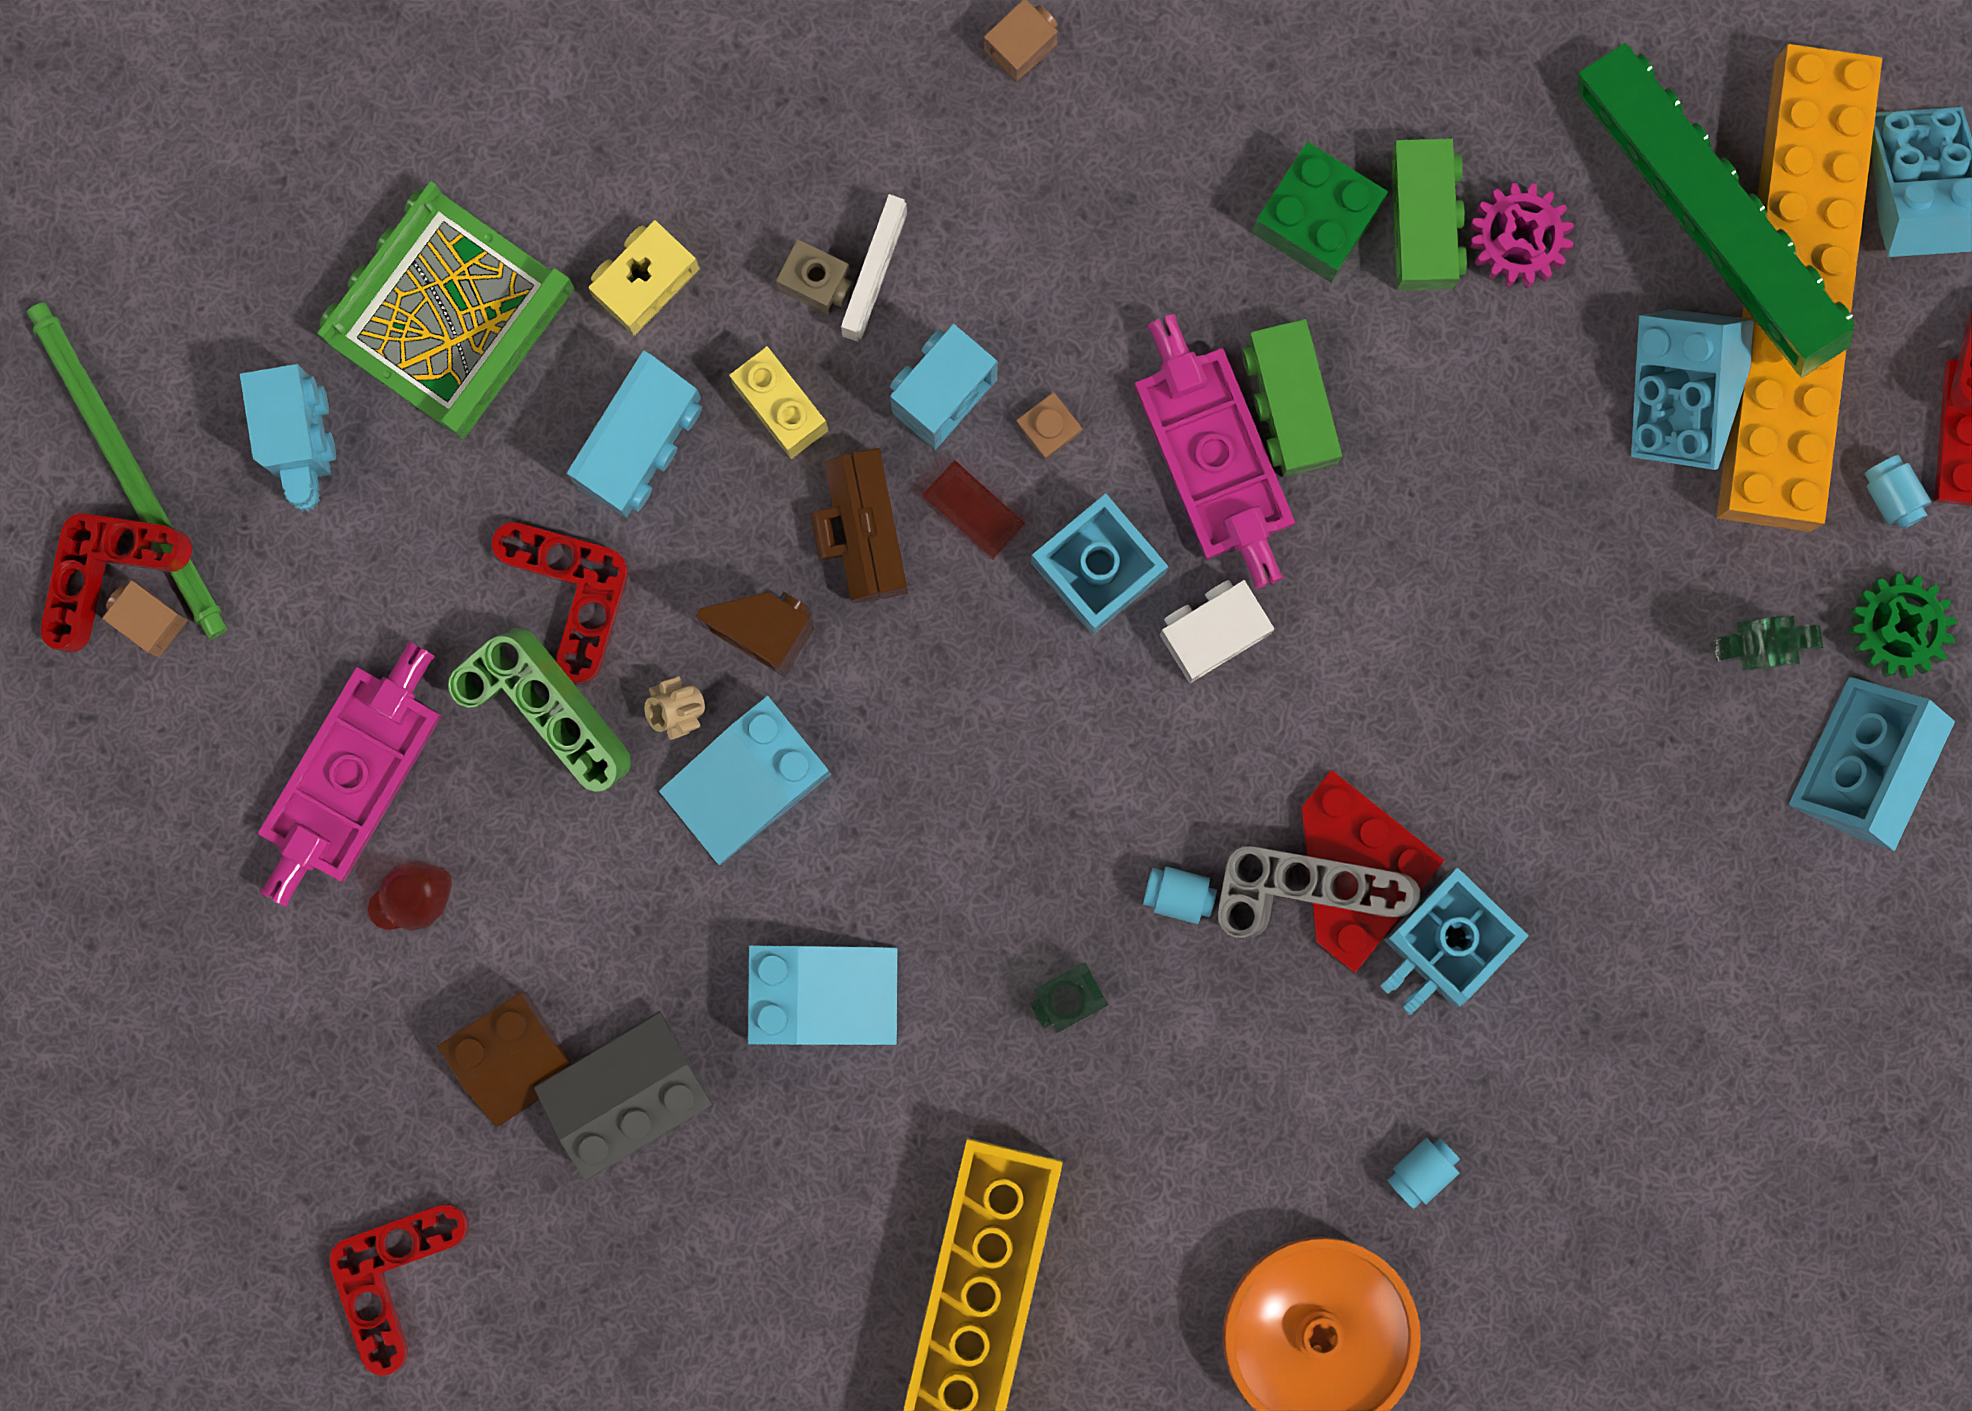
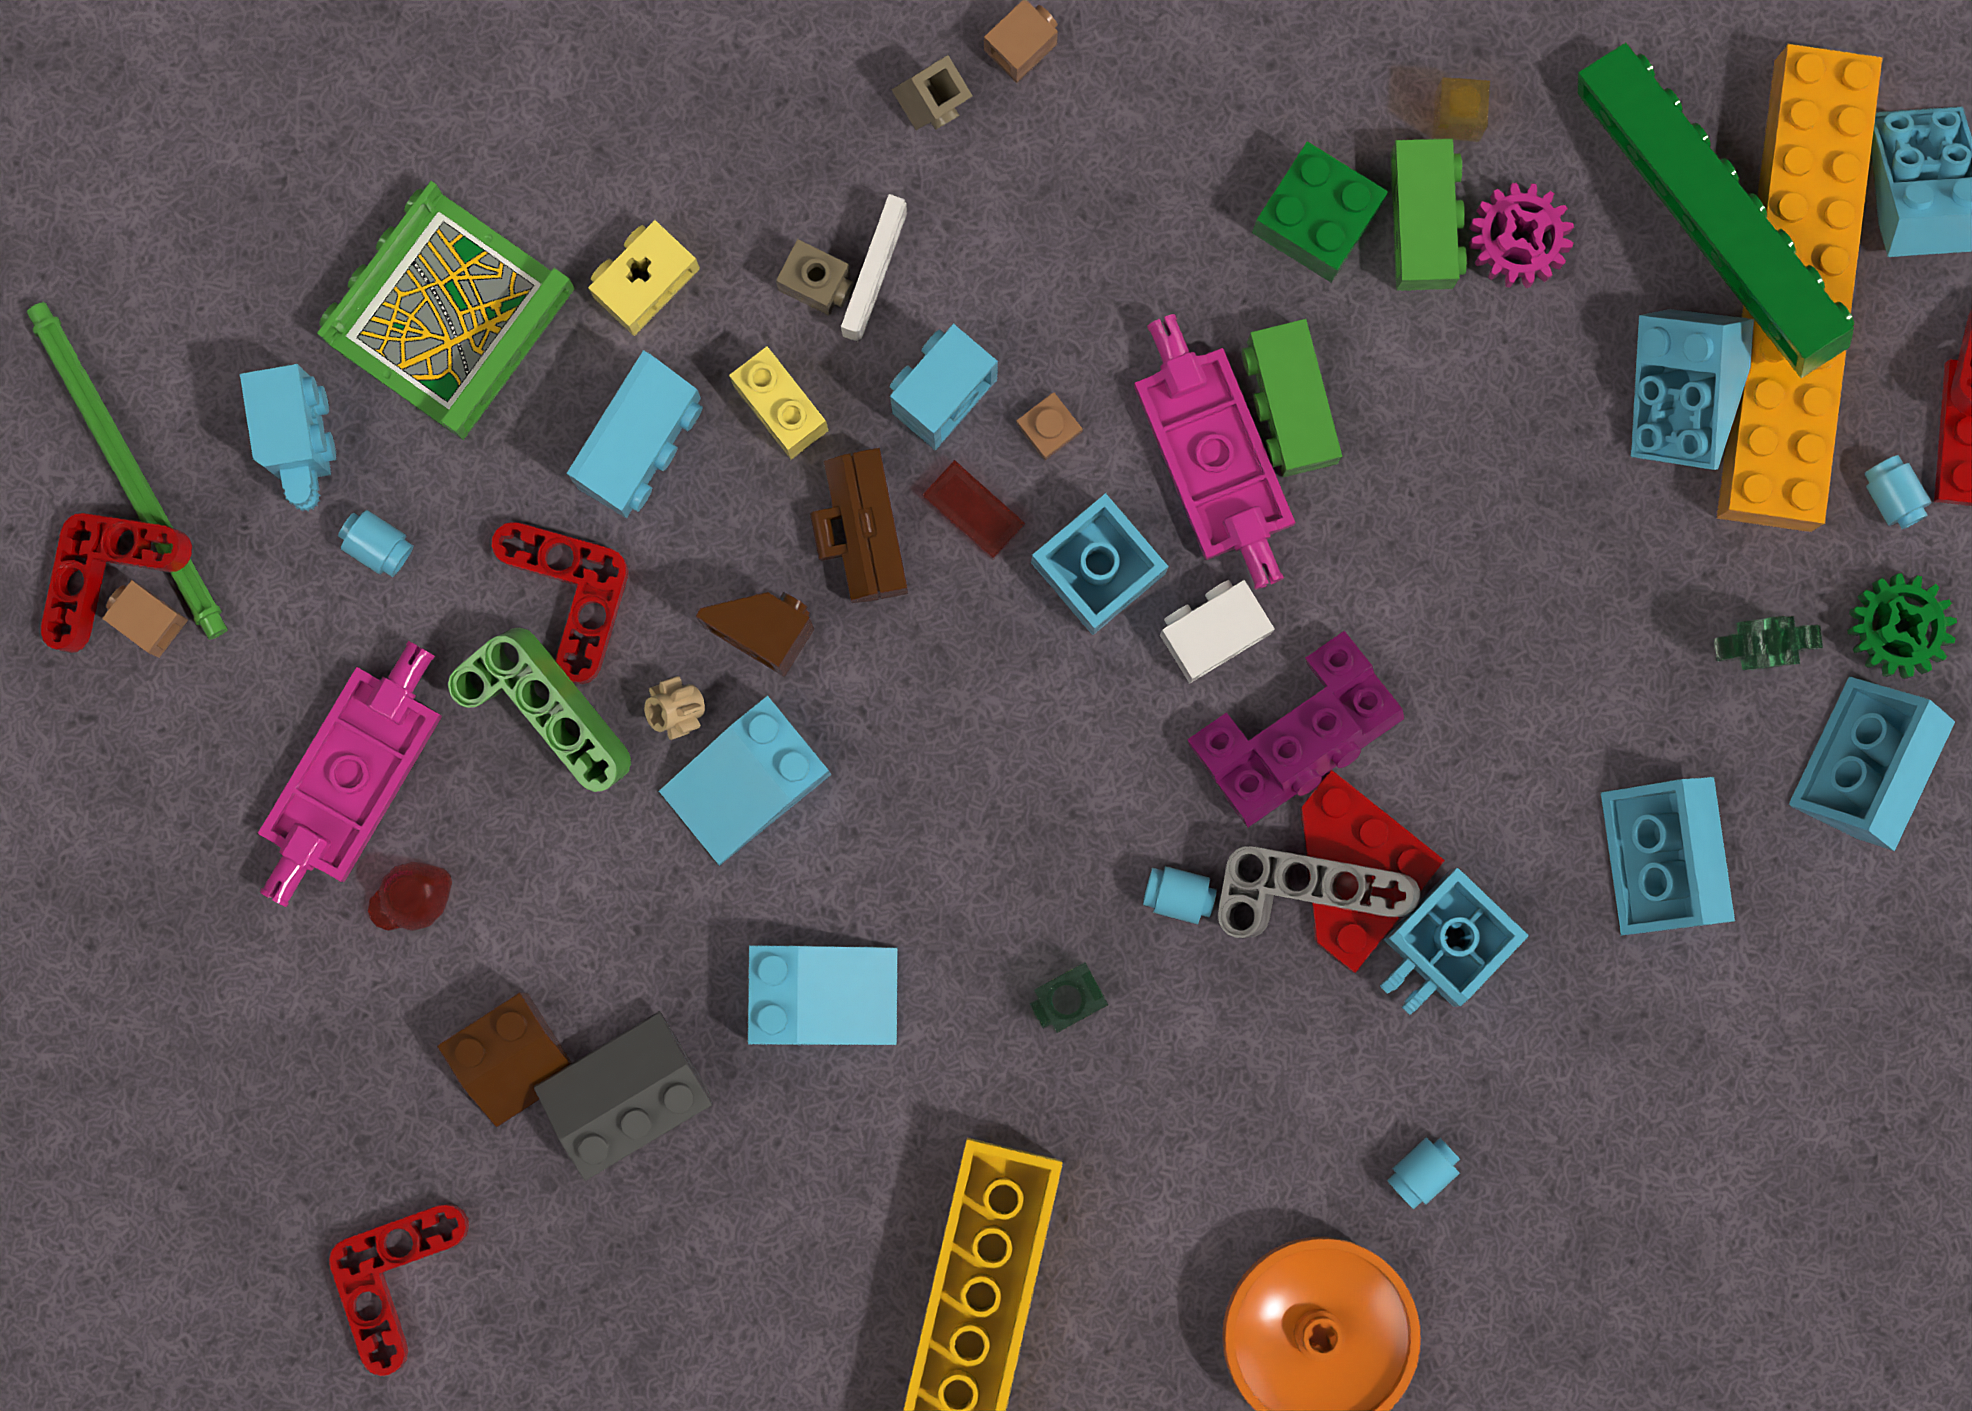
none -> medium azure brick [338,510,413,577]
none -> dark tan brick [891,55,972,130]
none -> magenta bracket [1187,630,1404,828]
none -> clear yellow brick [1432,77,1490,142]
none -> medium azure slope [1601,777,1735,936]

